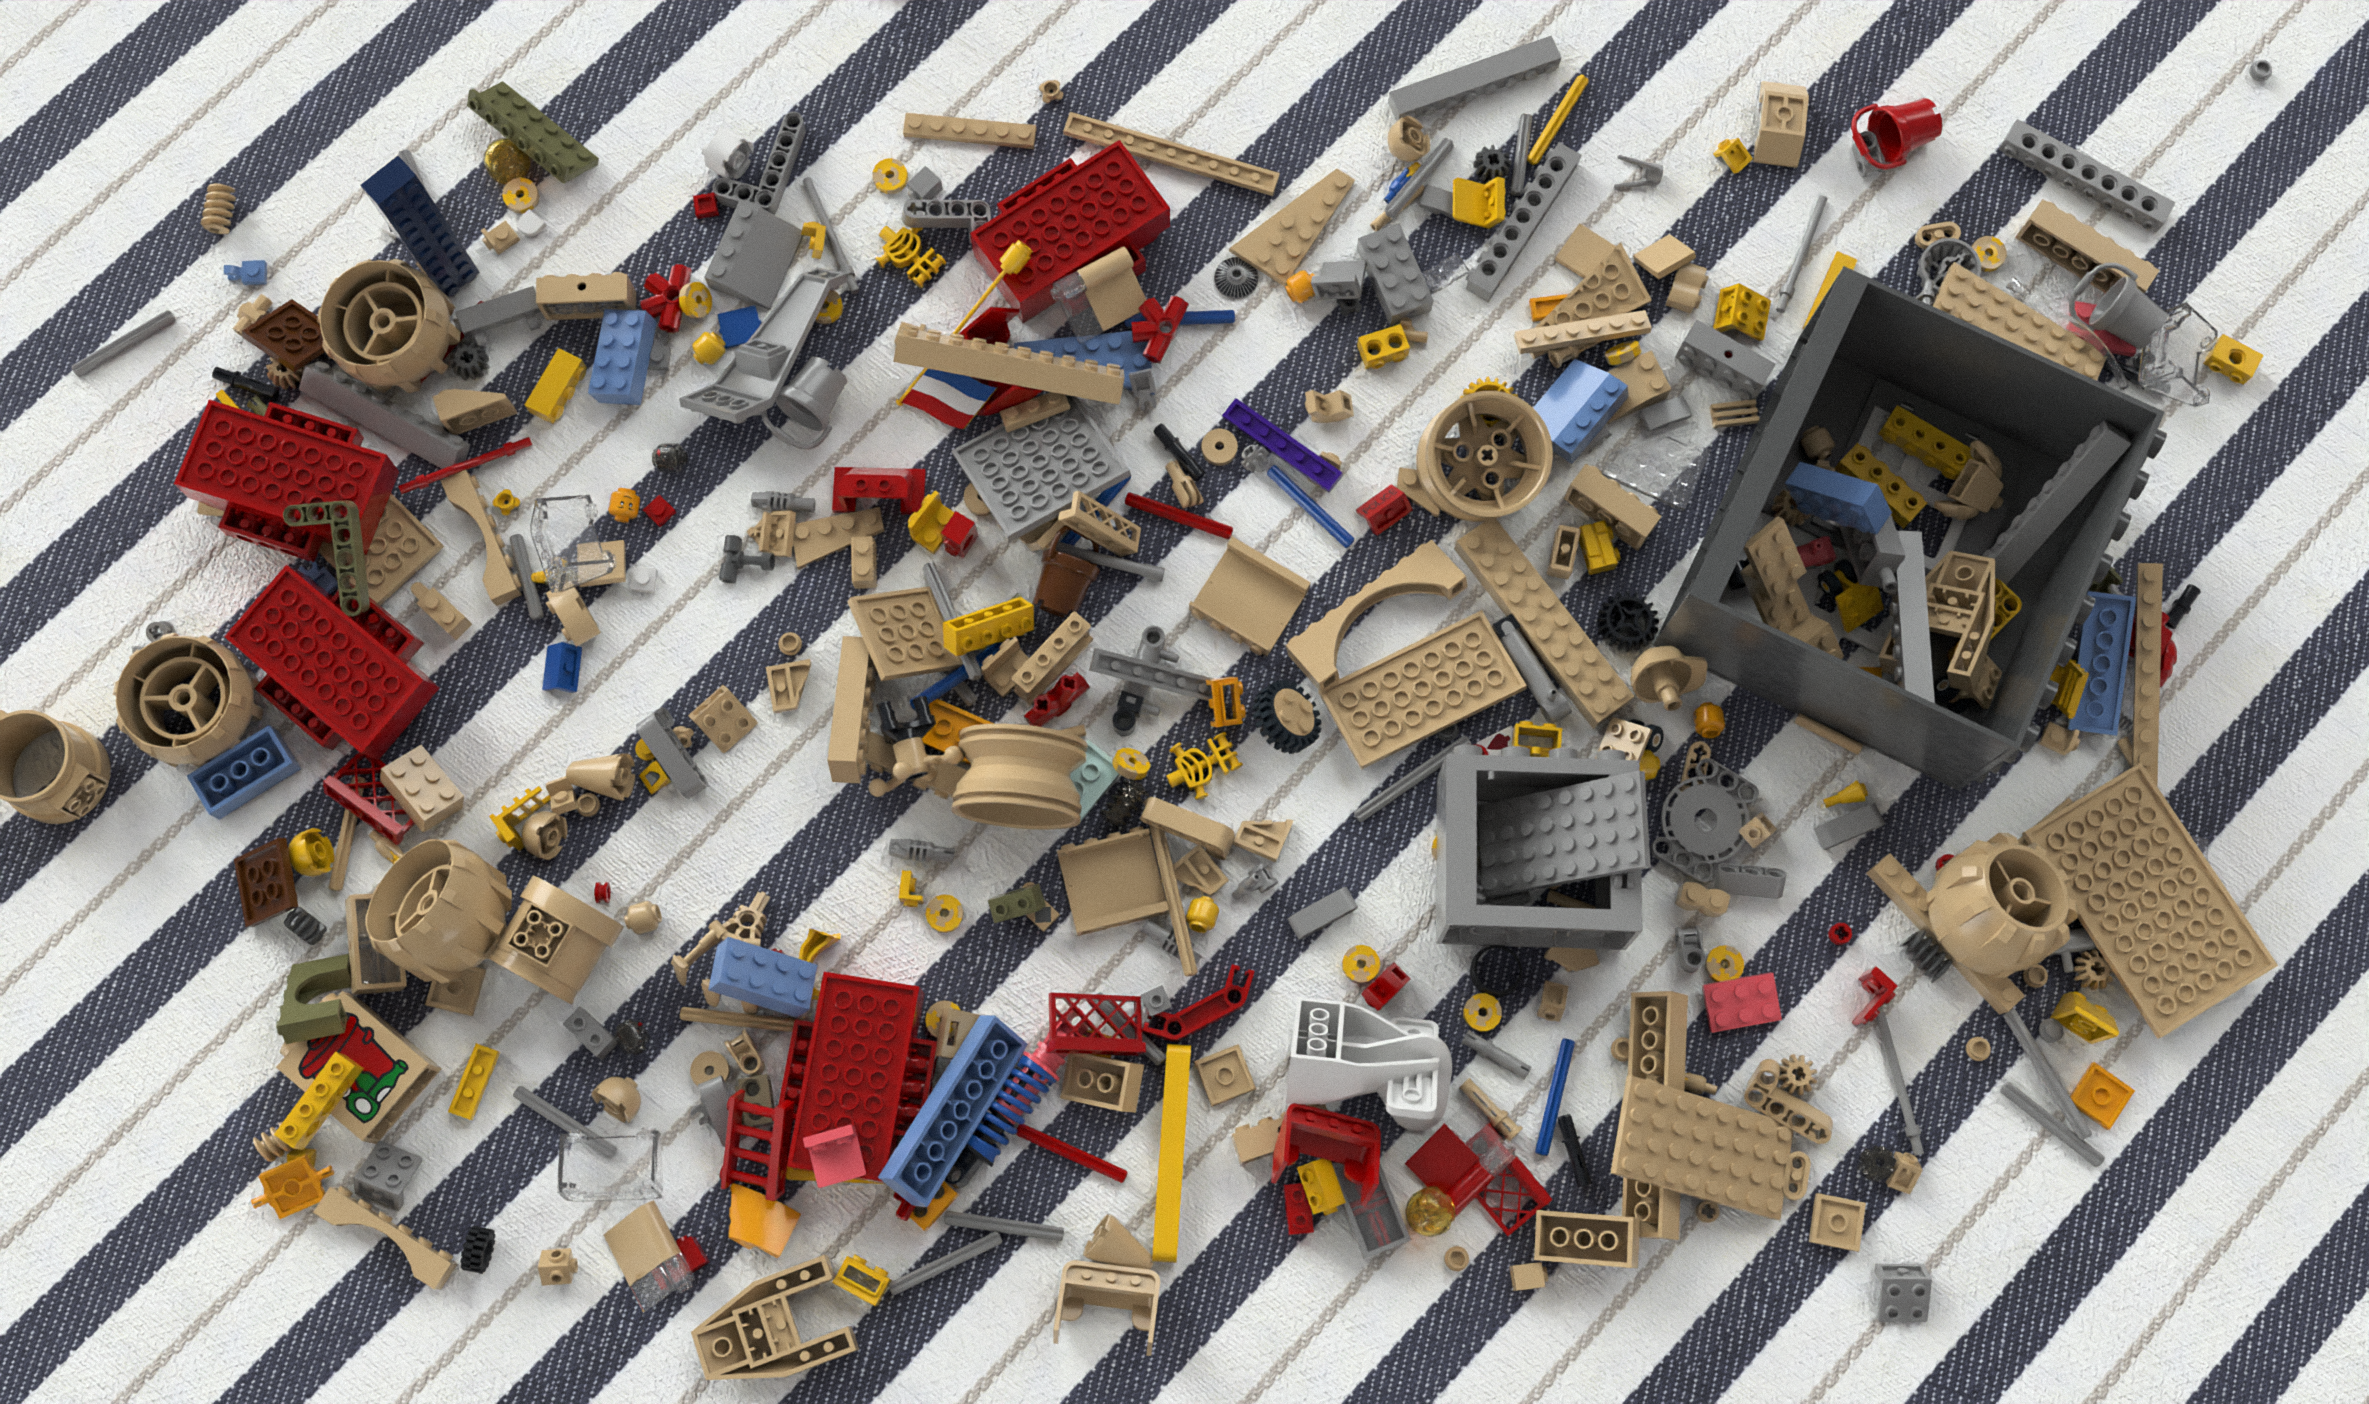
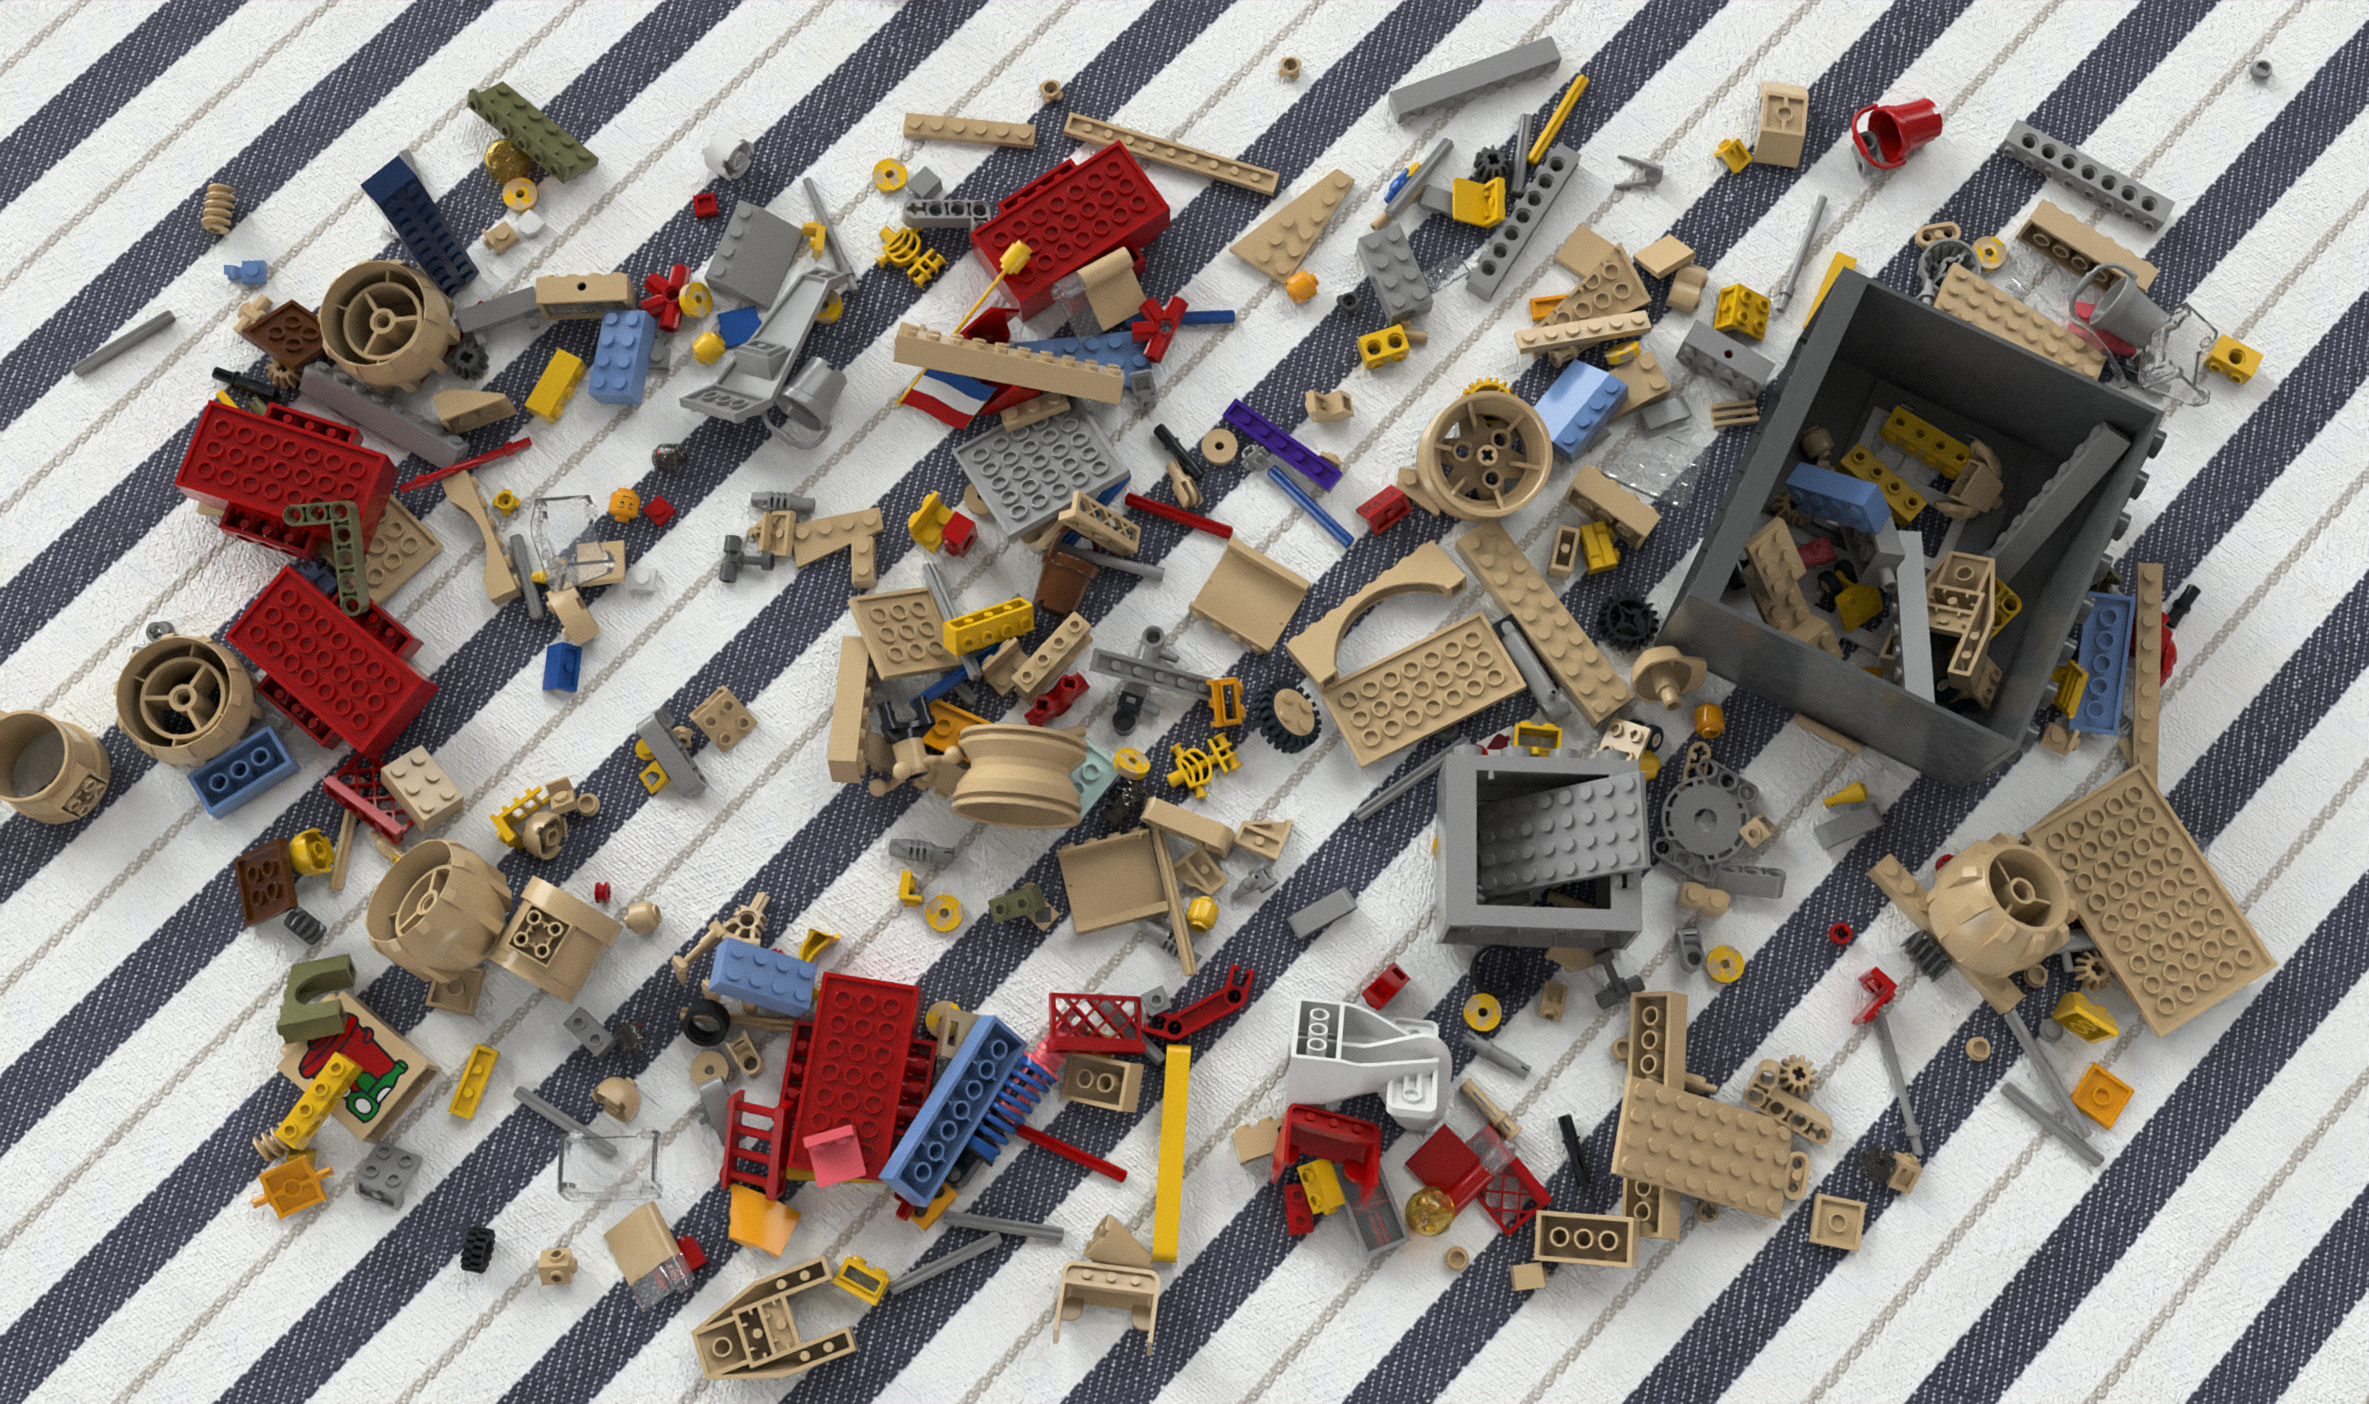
tan arch [313,1186,457,1290] -> none
brick [345,893,407,995] -> none
tan hinge [410,582,472,640] -> none
tan cone [566,753,635,800] -> none
light grey beam [713,112,806,215] -> none
dark tan brick [735,1074,775,1128] -> none
tan wing [766,659,812,713] -> none
tan plate [778,632,802,655] -> none
red windscreen [832,467,926,515] -> none
tan tile [1194,1044,1256,1107] -> none
dish [1214,257,1259,299] -> none
light grey bracket [1311,260,1367,300] -> none
yellow piece [1342,945,1380,984] -> none
tan cylinder [1387,116,1431,162] -> none
blue axle [1535,1038,1575,1156] -> none
coral plate [1701,972,1782,1033] -> none
light grey bracket [1874,1264,1932,1322] -> none
none -> black tyre [682,999,731,1047]
none -> tan plate [1279,57,1302,79]
none -> dark grey bar [1593,947,1645,1010]

